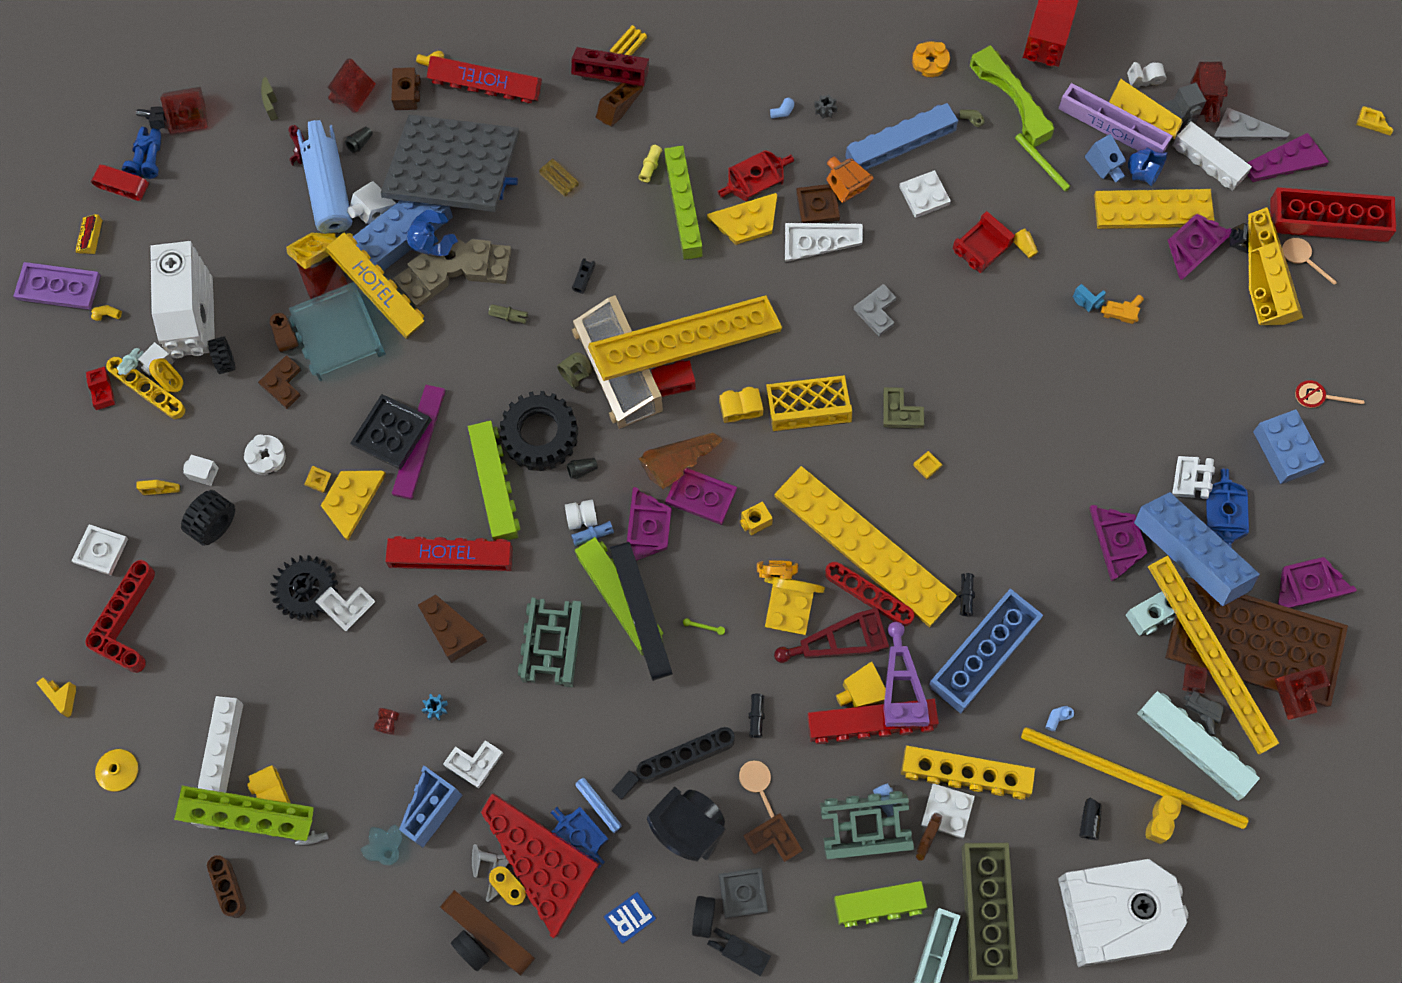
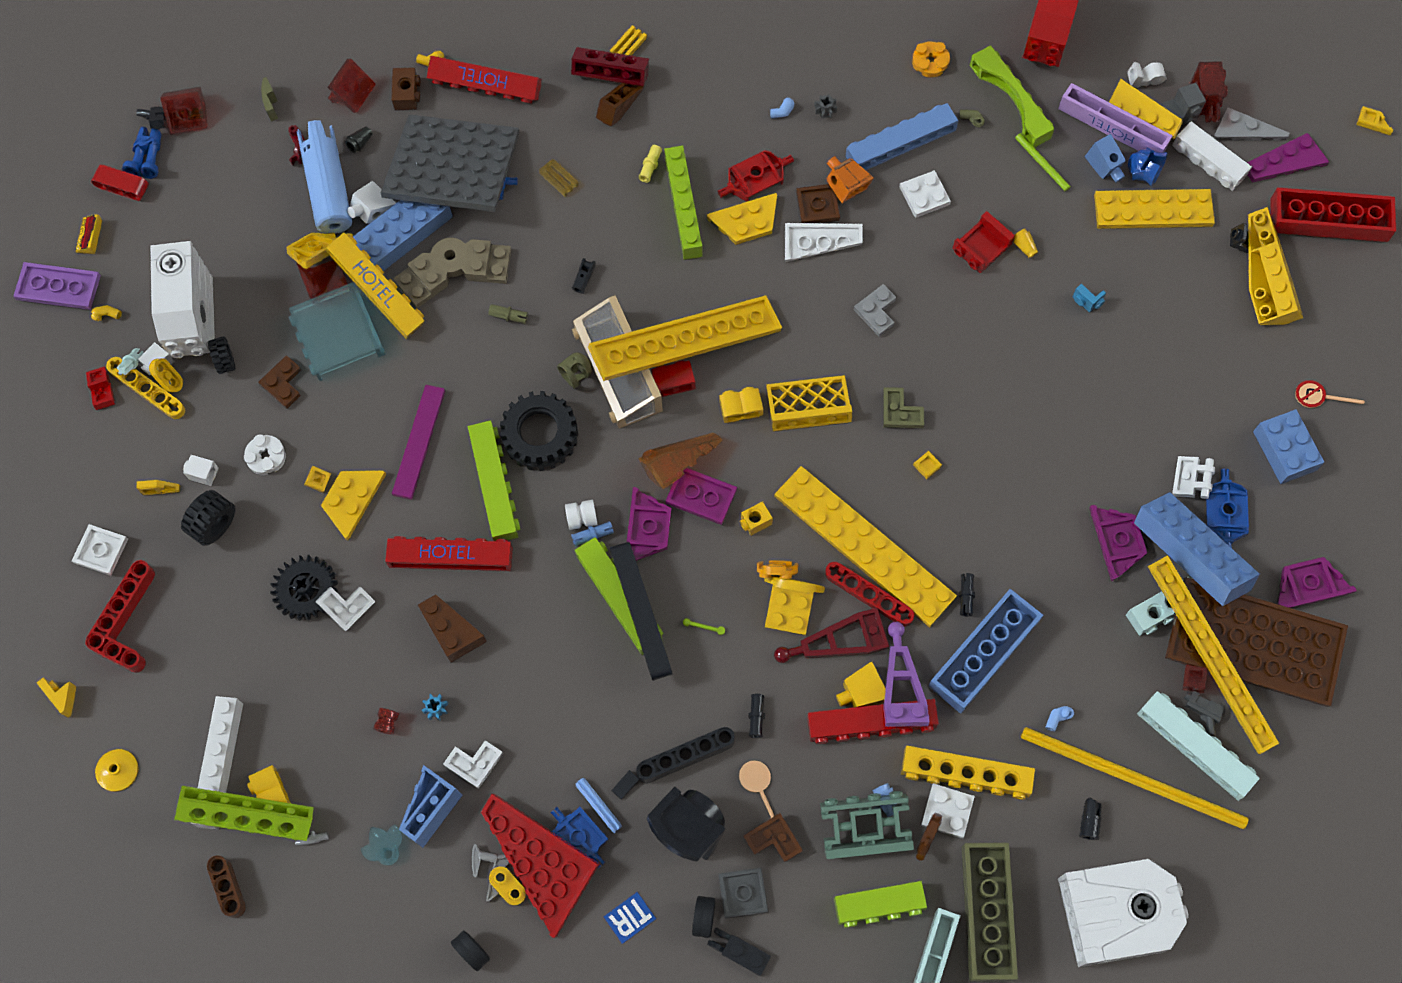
reddish brown piece [270,313,299,353] -> none
black plate [350,394,432,470] -> none
blue piece [407,210,458,256] -> none
reddish brown beam [440,890,535,976] -> none
sand green fence [518,597,583,687] -> none
pearl dark grey cone [566,458,598,479] -> none
light orange piece [1100,295,1144,324] -> none
yellow brick [1146,794,1181,844] -> none
magenta wing [1168,214,1231,280] -> none
clear red brick [1274,665,1331,720] -> none
light nougat piece [1282,238,1337,285] -> none

